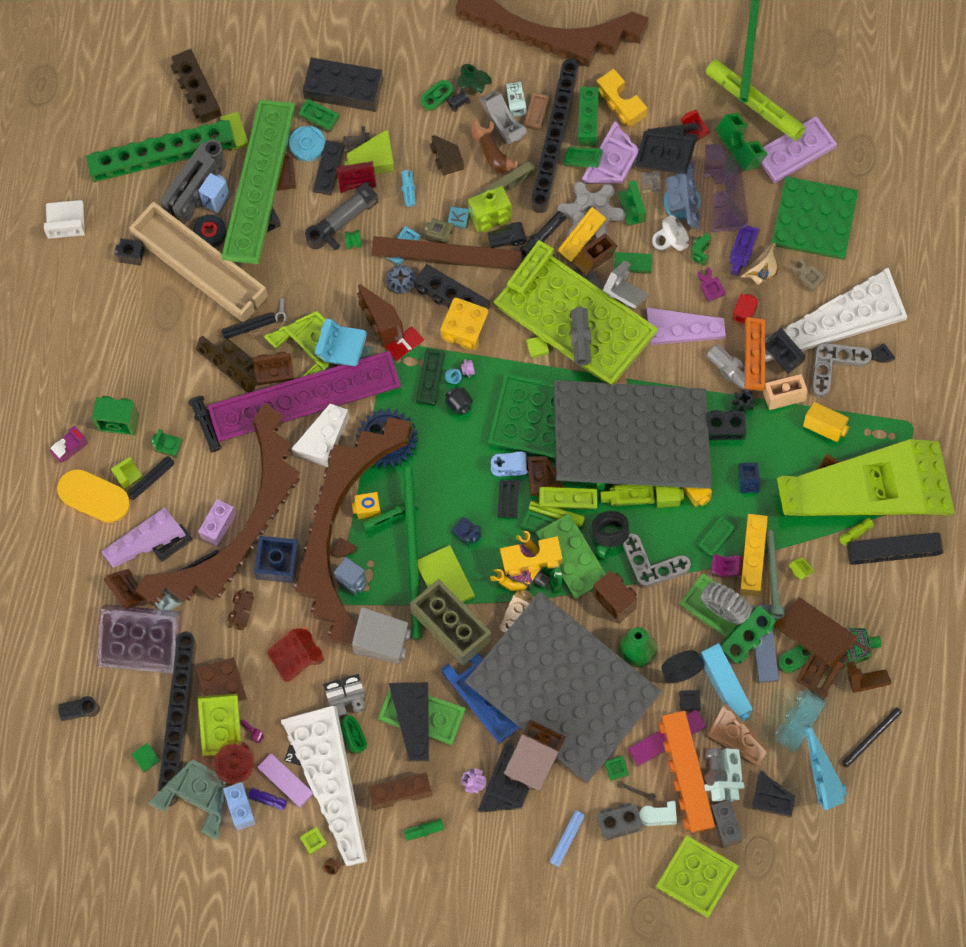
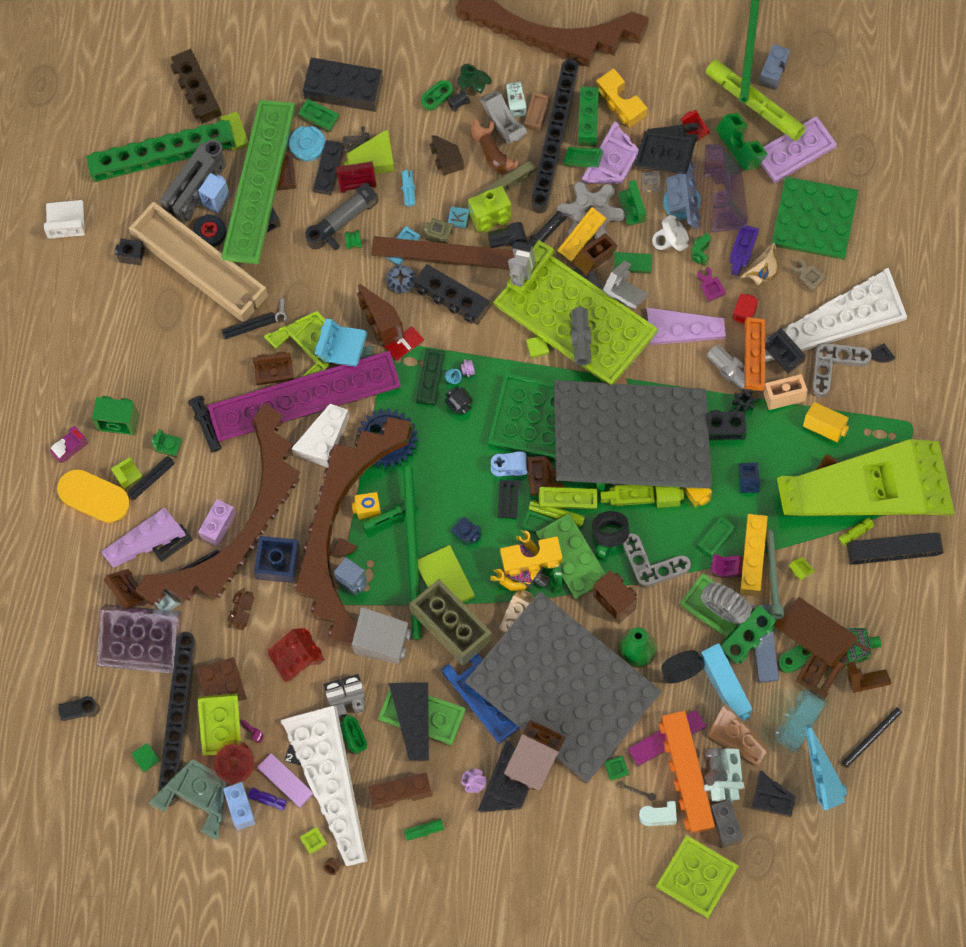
dark brown bracket [196,336,257,393] -> none
yellow bracket [440,298,488,350] -> none
light blue axle [550,811,584,867] -> none
dark grey brick [597,803,643,841] -> none
black tile [679,690,701,712] -> none
none -> light grey hips [508,241,536,287]
none -> sand blue brick [759,44,790,90]

